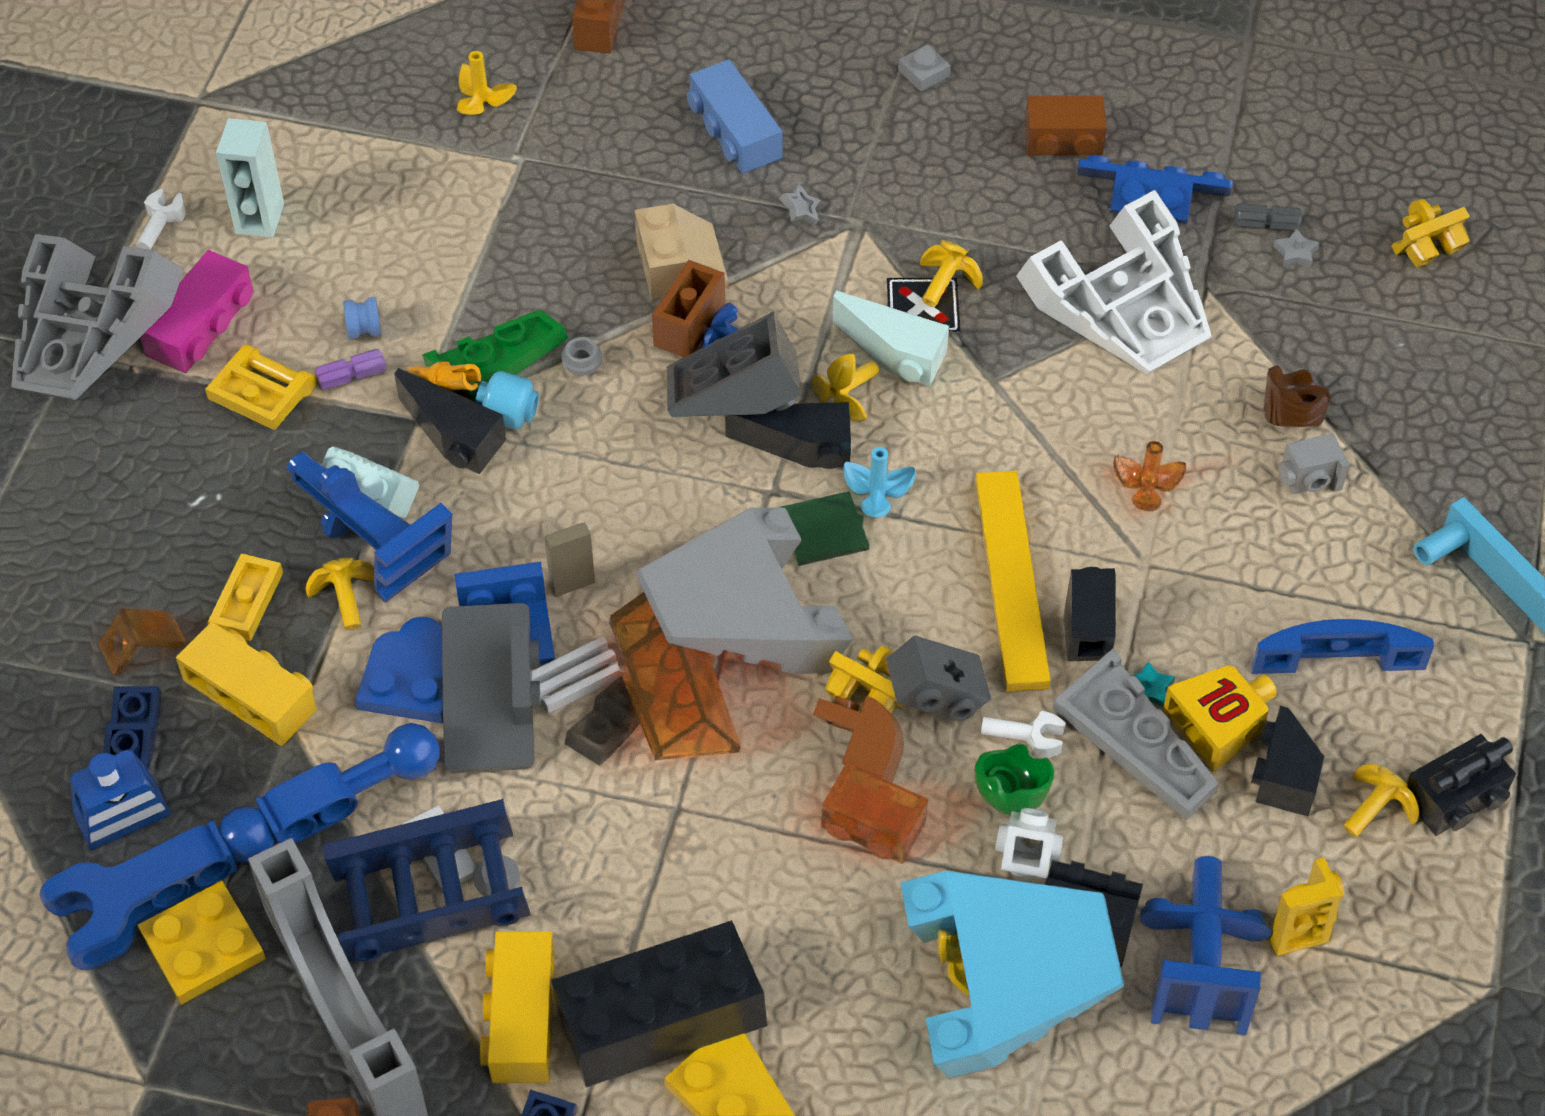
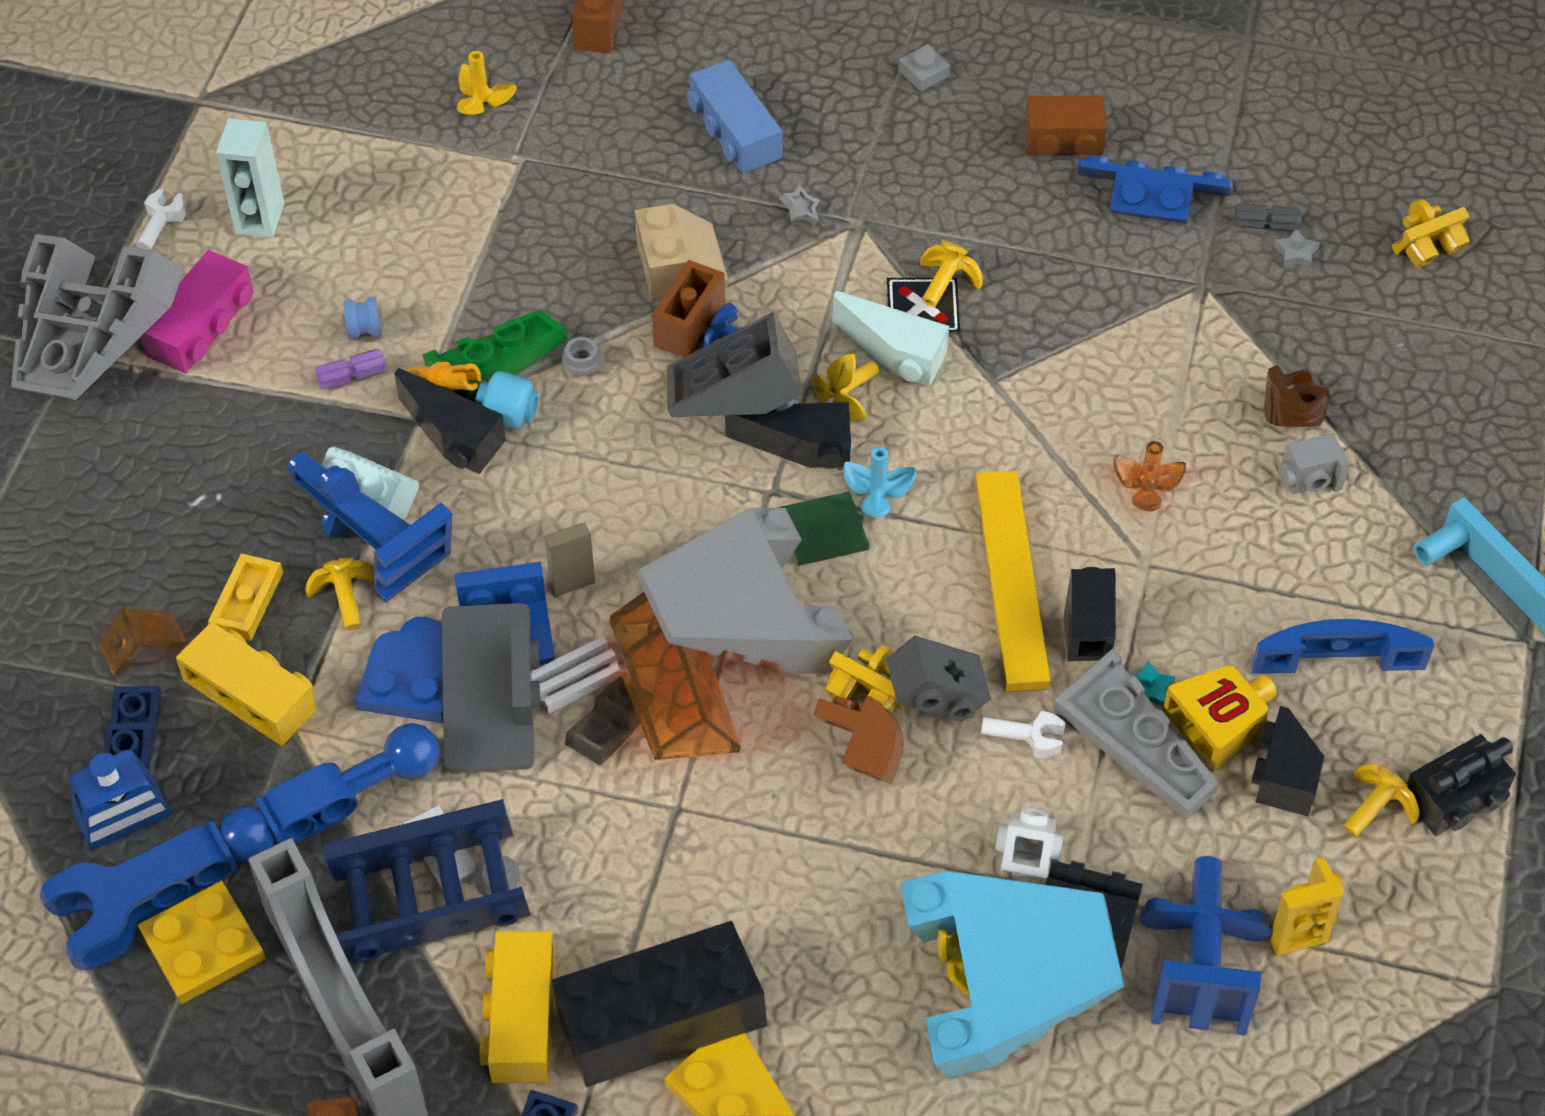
yellow plate [205,344,317,430] -> none
clear orange brick [821,763,928,864] -> none
green hair [974,743,1054,816] -> none
white wedge [1016,190,1212,374] -> none

